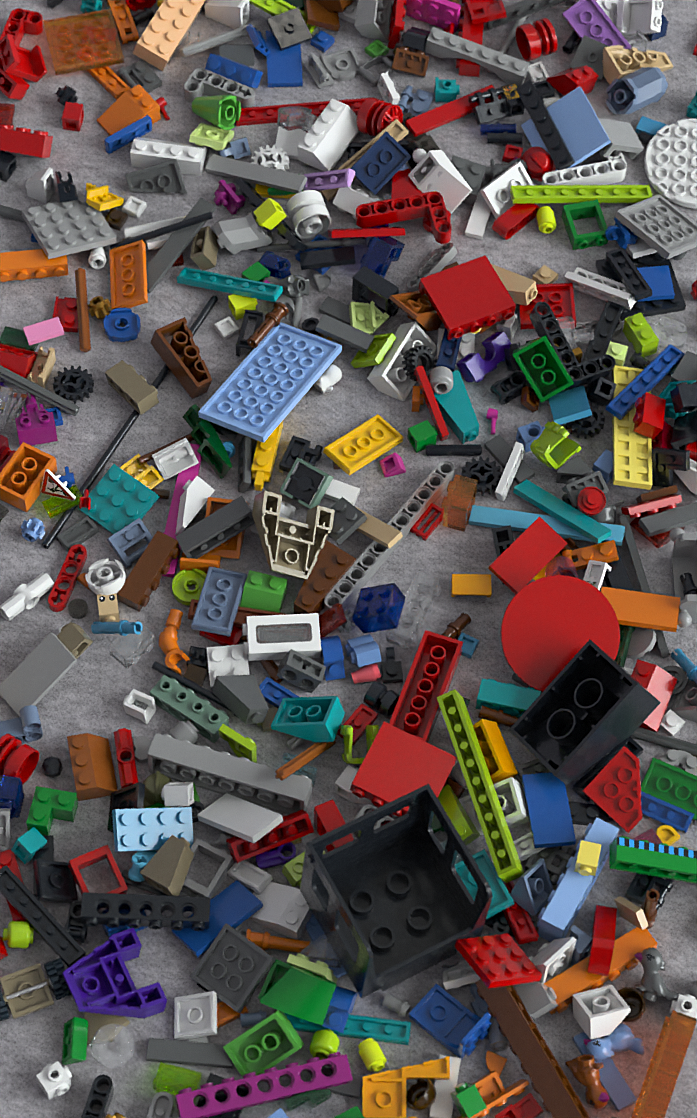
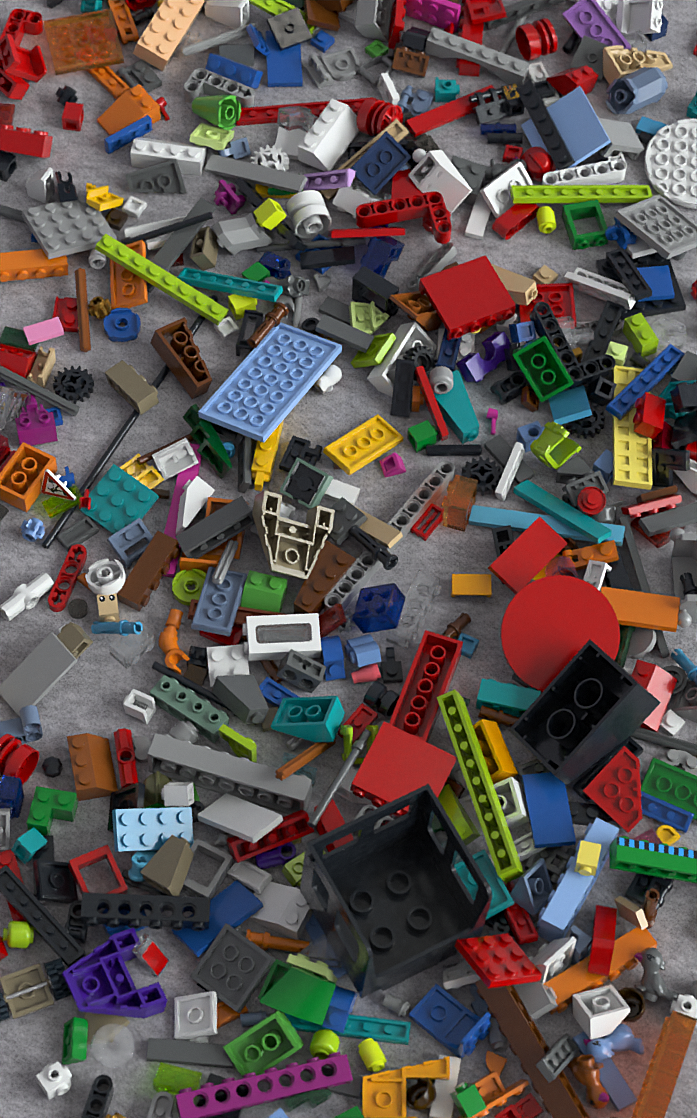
none -> lime plate [95,234,229,325]
none -> tile [132,934,170,977]
none -> light grey axle [212,539,238,585]
none -> dark grey bar [307,729,372,828]
none -> black pin [349,525,398,570]
none -> black tile [390,359,415,417]
none -> blue brick [509,321,536,343]
none -> dark grey tile [536,1033,579,1083]

